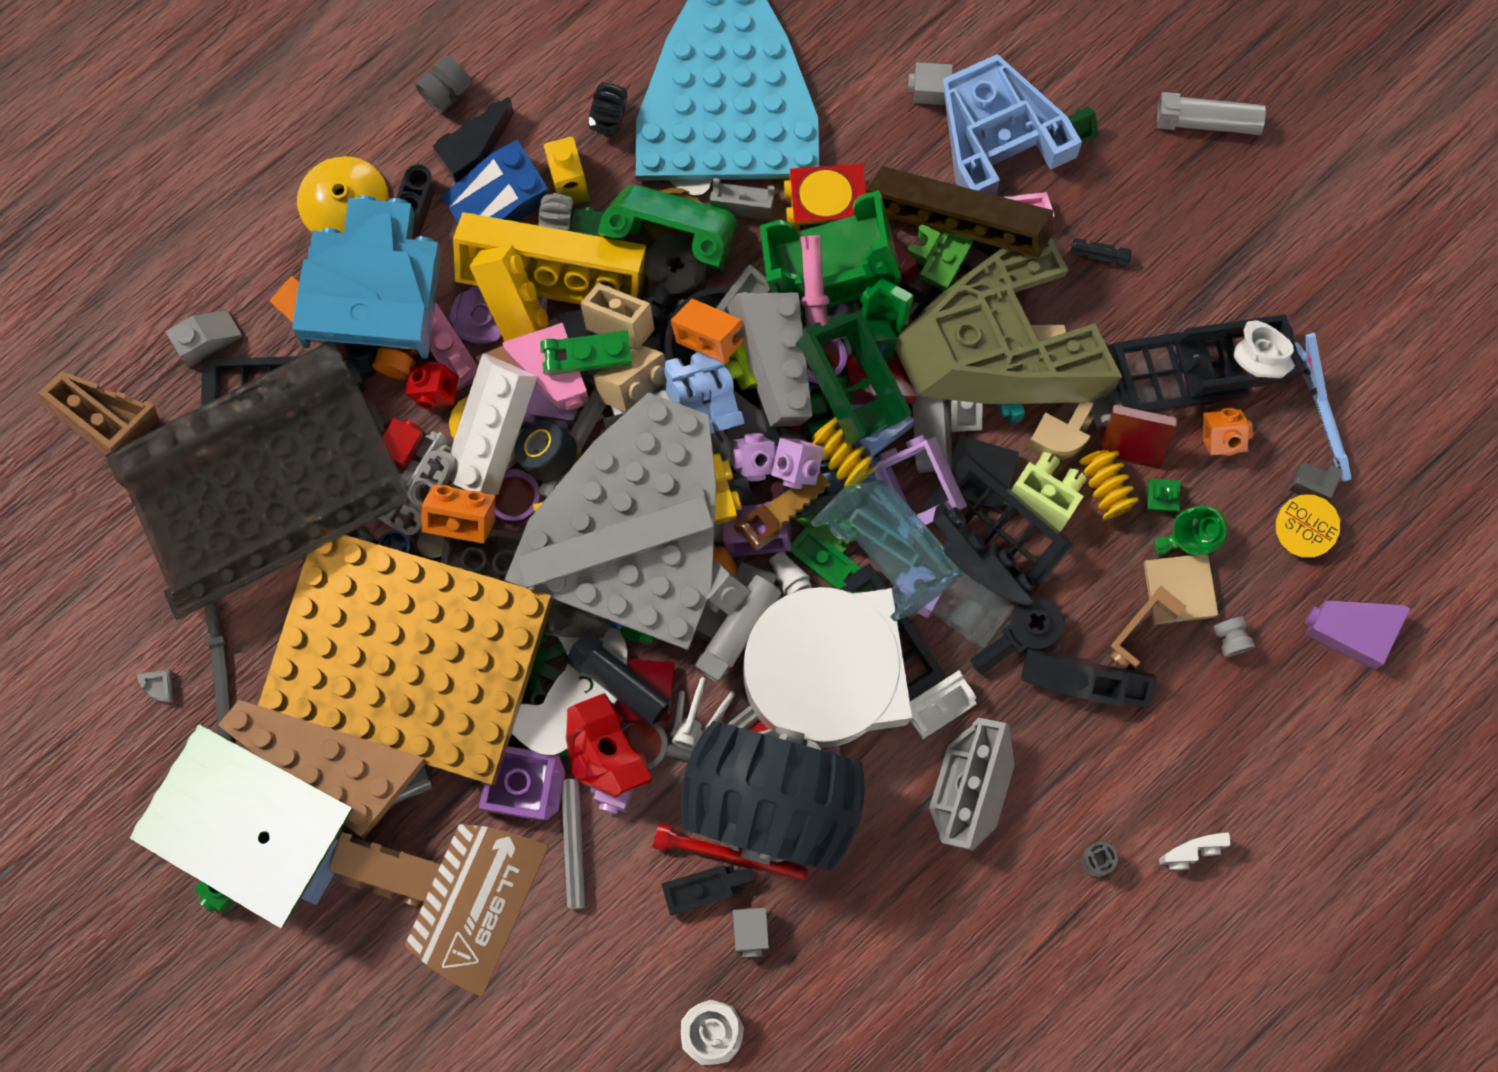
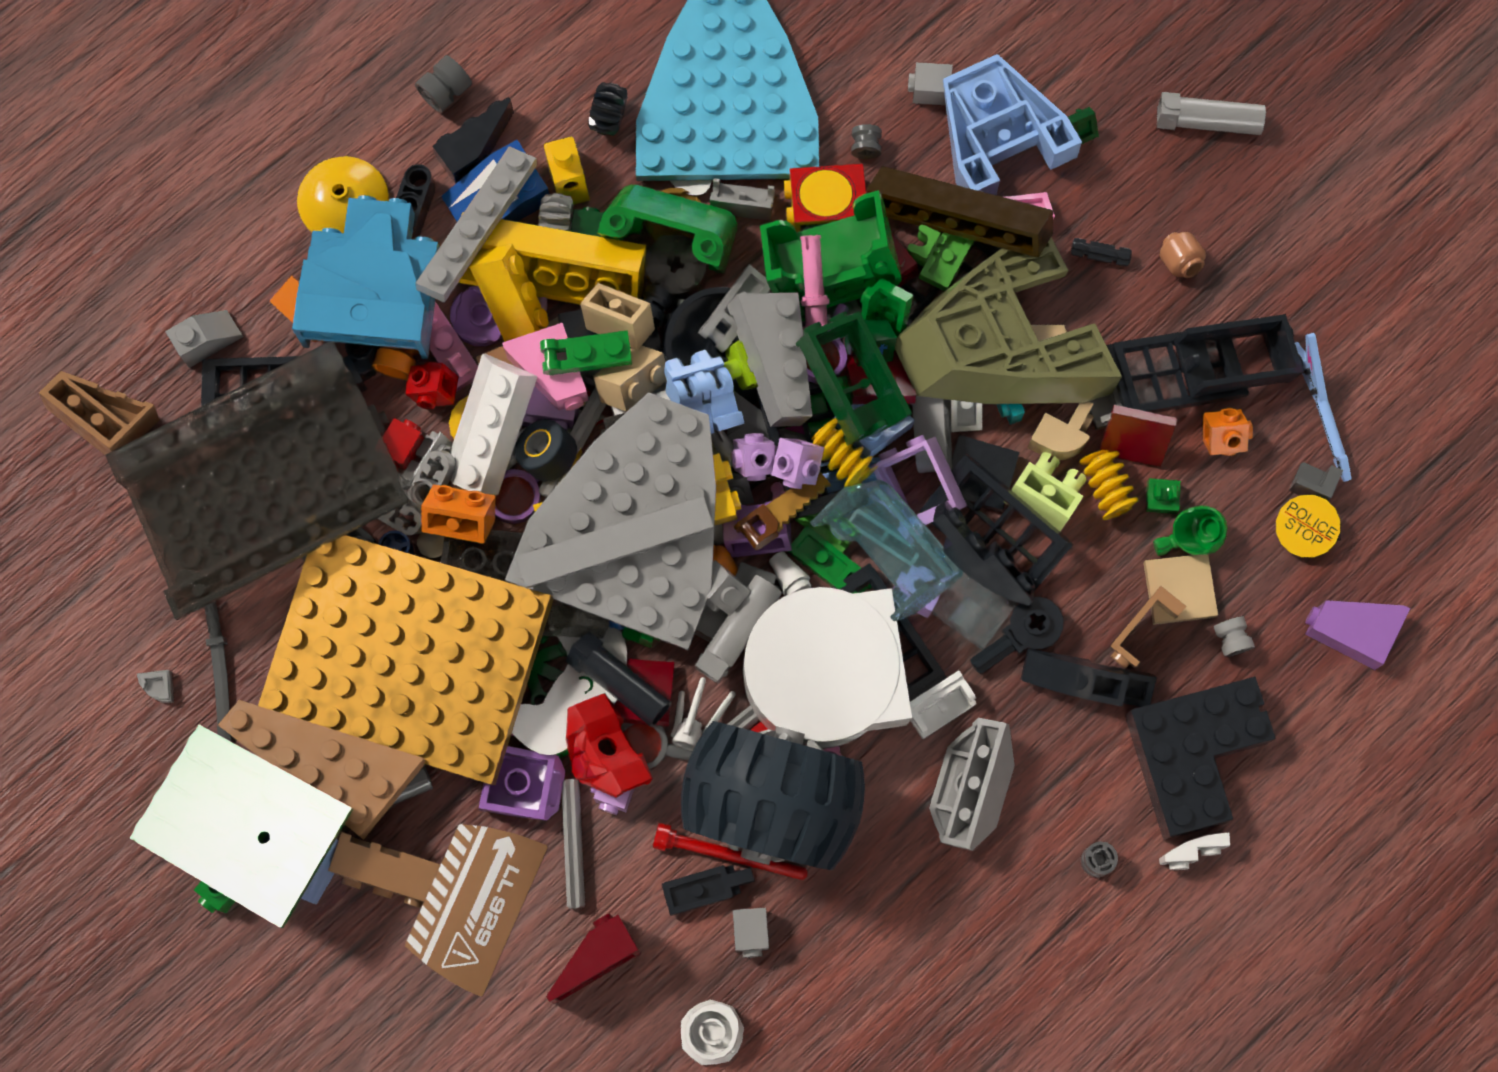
orange hinge [671,299,743,364] -> none
white hat [1234,321,1295,378] -> none
none -> light grey plate [416,146,537,303]
none -> dark red slope [546,913,641,1004]
none -> dark grey wheel [851,124,882,159]
none -> black piece [1125,676,1276,841]
none -> nougat head [1159,232,1206,278]

